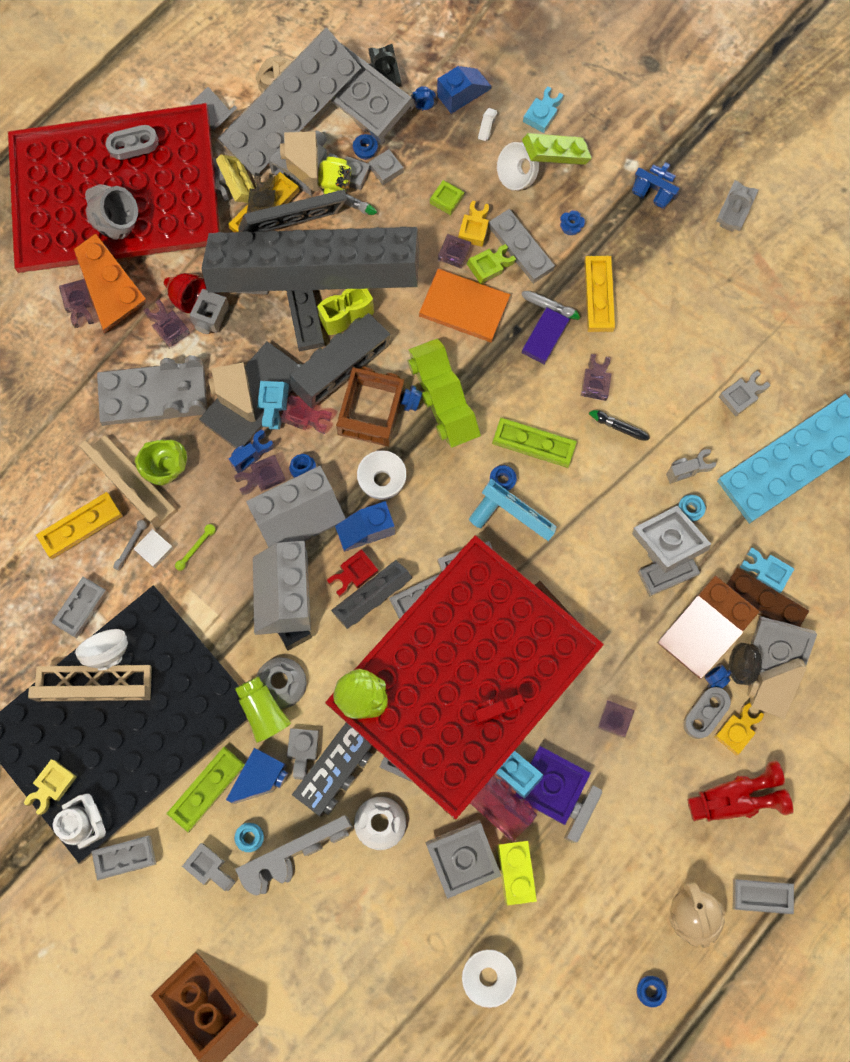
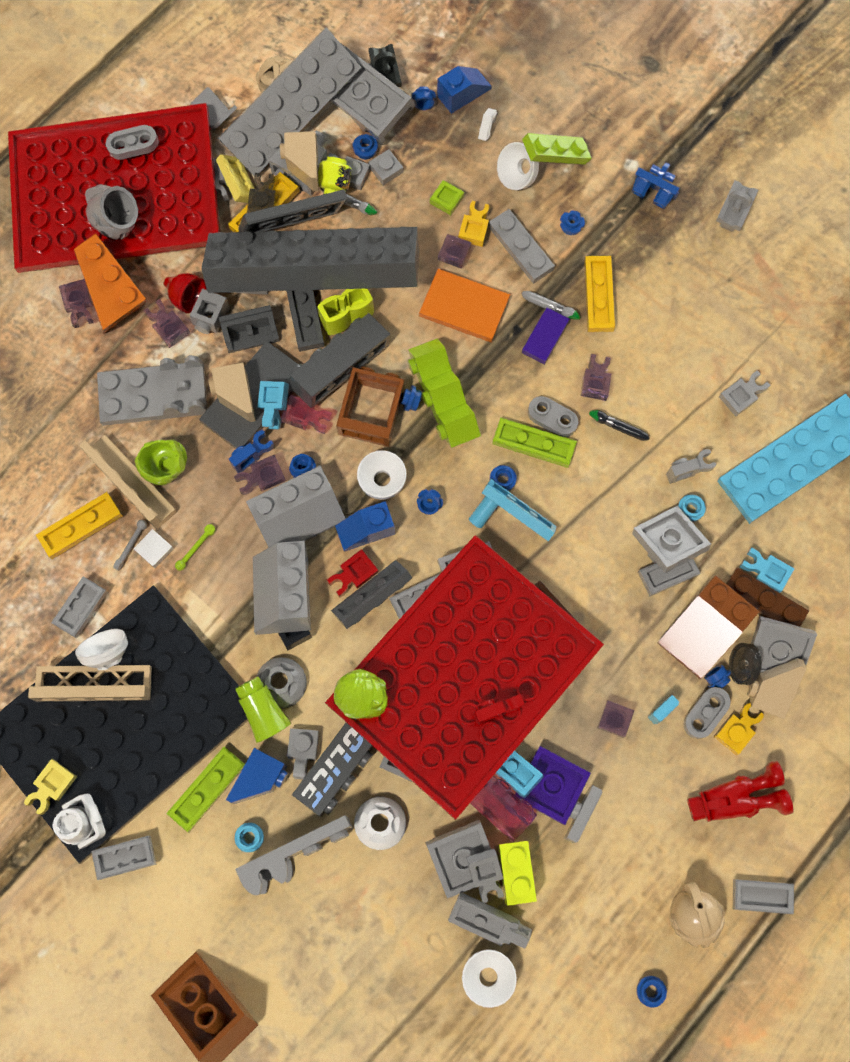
light grey plate [182,843,236,891] -> none
lime plate [467,244,516,284] -> none
medium azure plate [523,86,564,133] -> none
none -> dark grey hinge [219,305,280,353]
none -> blue plate [417,489,443,515]
none -> light grey hinge [448,892,532,949]
none -> light grey plate [466,849,504,903]
none -> light grey plate [528,396,578,438]
none -> medium azure tile [648,695,679,724]

